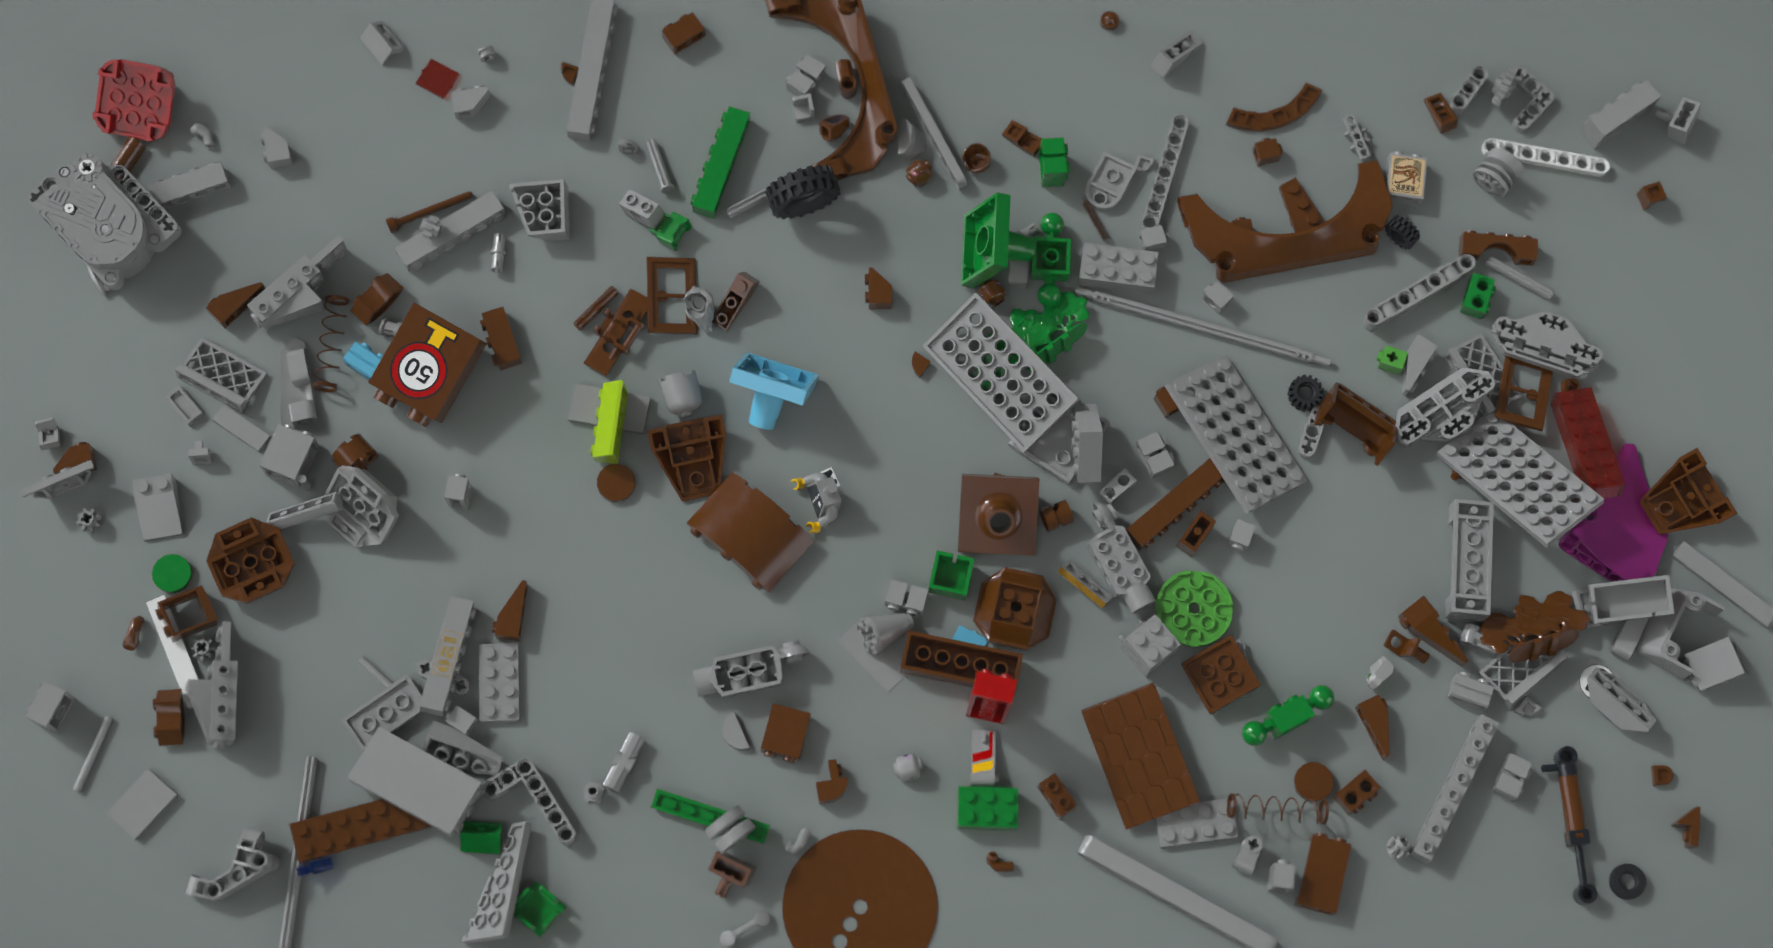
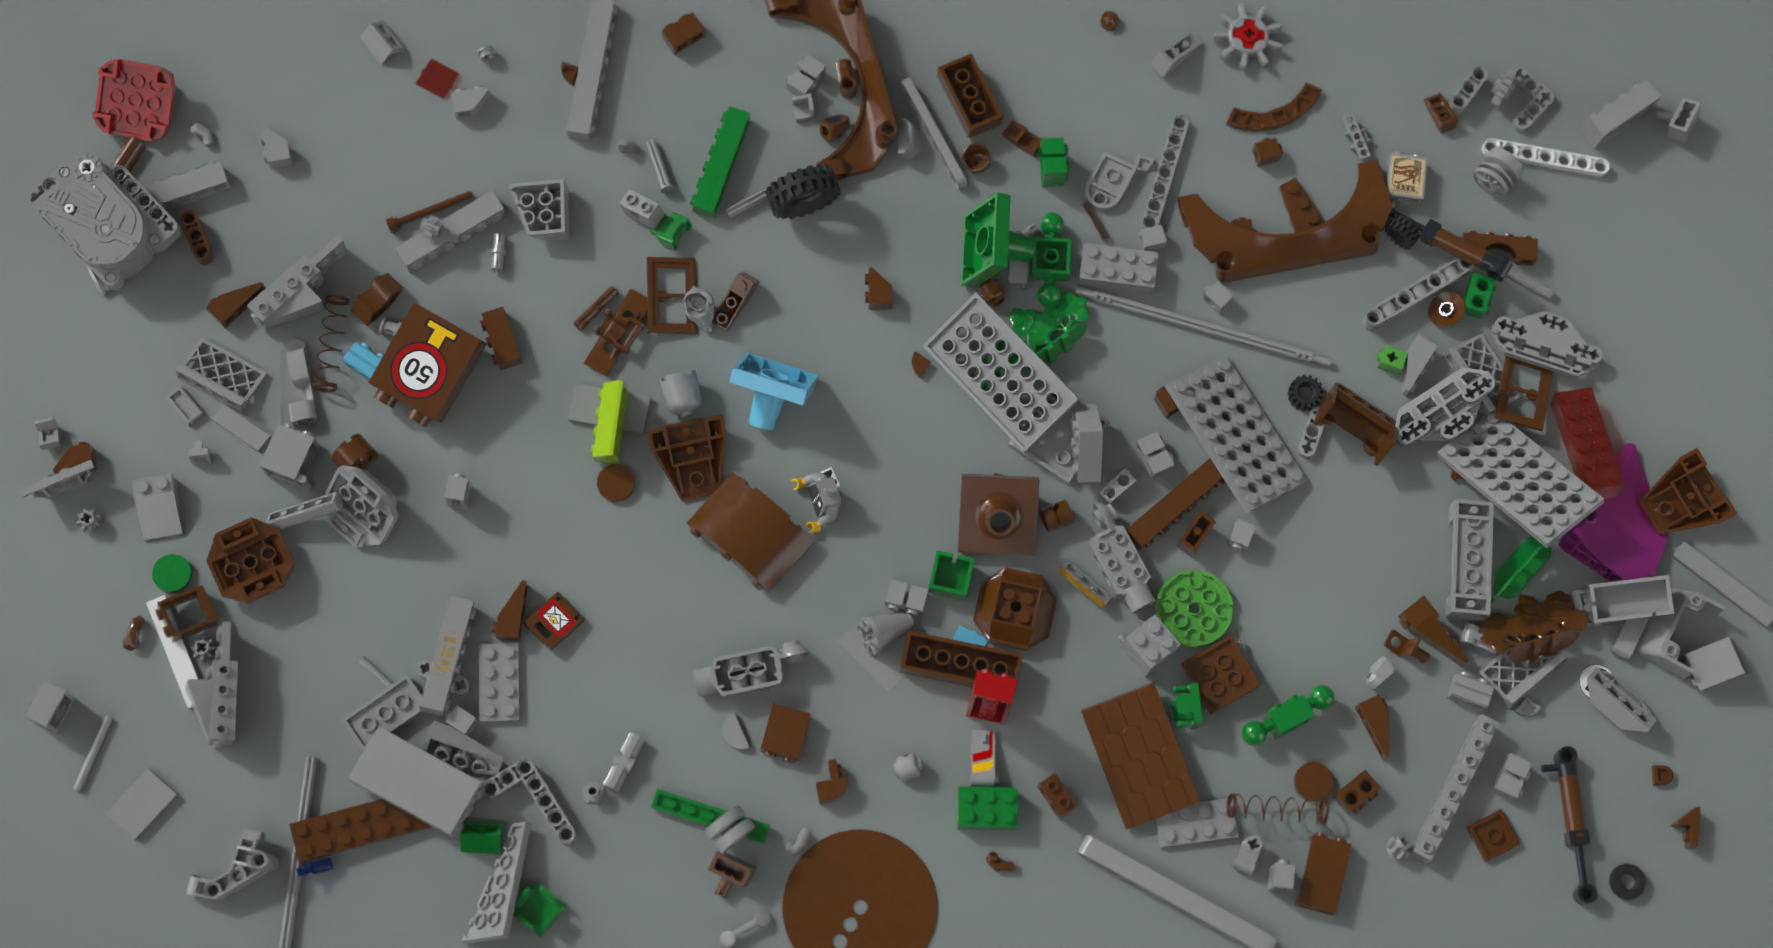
reddish brown brick [153,689,185,746] -> none
reddish brown head [905,159,933,187] -> none
reddish brown tile [1561,378,1580,397] -> none
reddish brown panel [1636,181,1667,210] -> none
none -> reddish brown beam [180,210,214,265]
none -> container [524,592,585,652]
none -> reddish brown brick [937,53,1003,139]
none -> green panel [1171,683,1203,729]
none -> light grey gear [1212,3,1282,71]
none -> piece [1387,199,1513,282]
none -> reddish brown dish [1428,291,1465,327]
none -> reddish brown tile [1466,809,1521,863]
none -> green plant [1491,537,1551,604]

